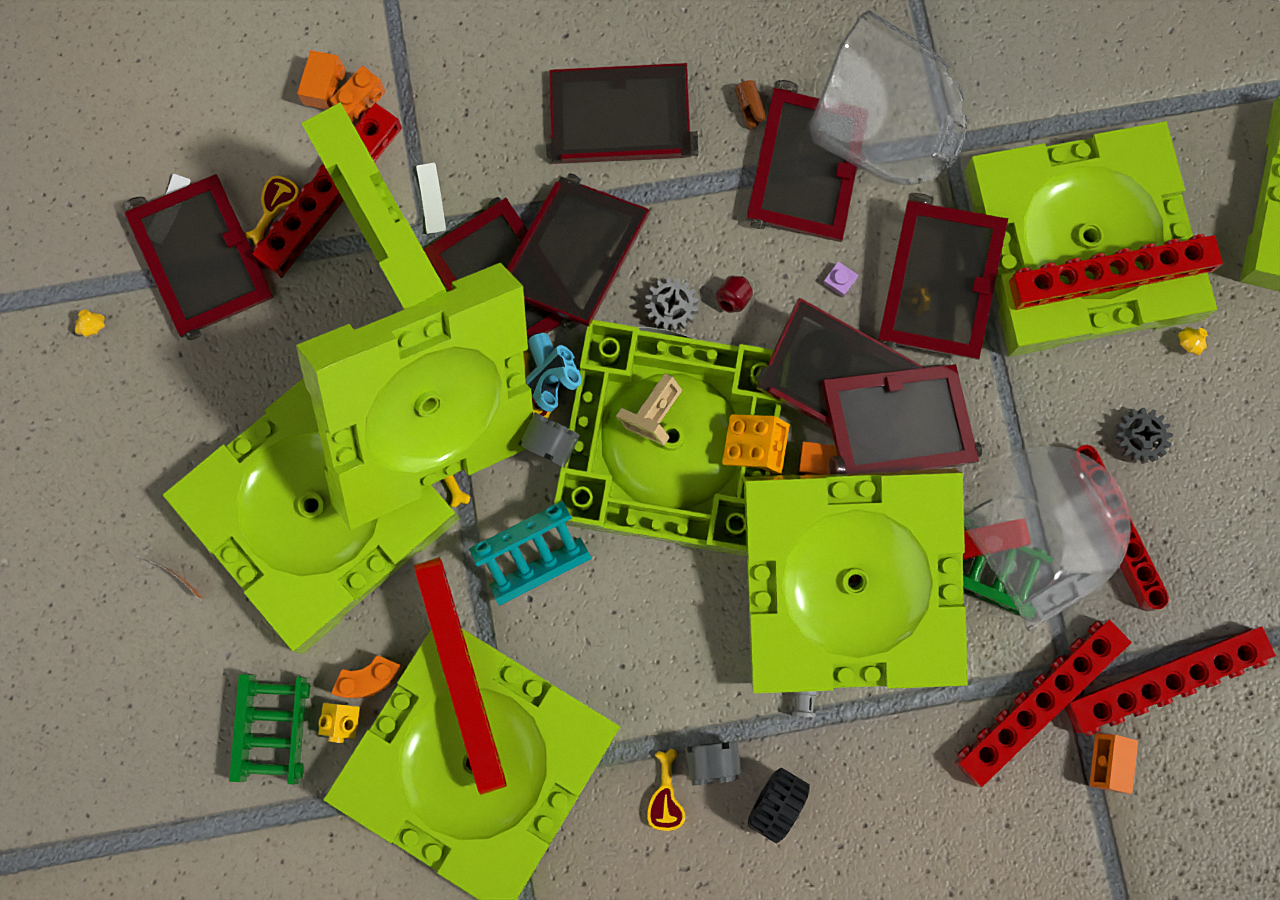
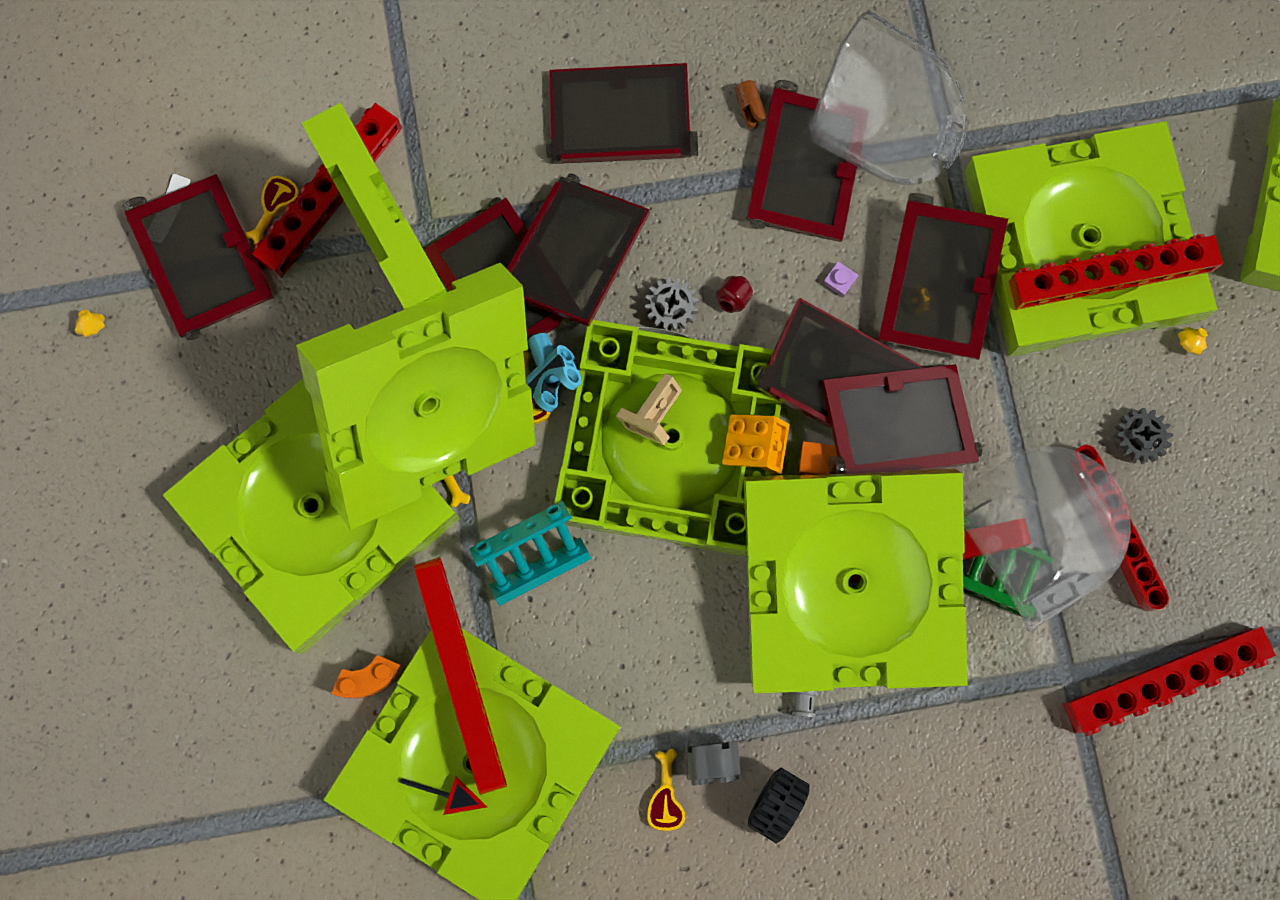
orange sticker [137,556,203,599] -> none
green fence [229,674,311,785] -> none
orange brick [297,50,345,110] -> none
yellow brick [318,703,360,743] -> none
orange brick [330,65,386,125] -> none
white sticker [416,163,446,234] -> none
dark grey brick [518,412,580,467] -> none
red brick [954,619,1132,787] -> none
orange brick [1089,733,1138,794] -> none
none -> piece [400,776,488,815]

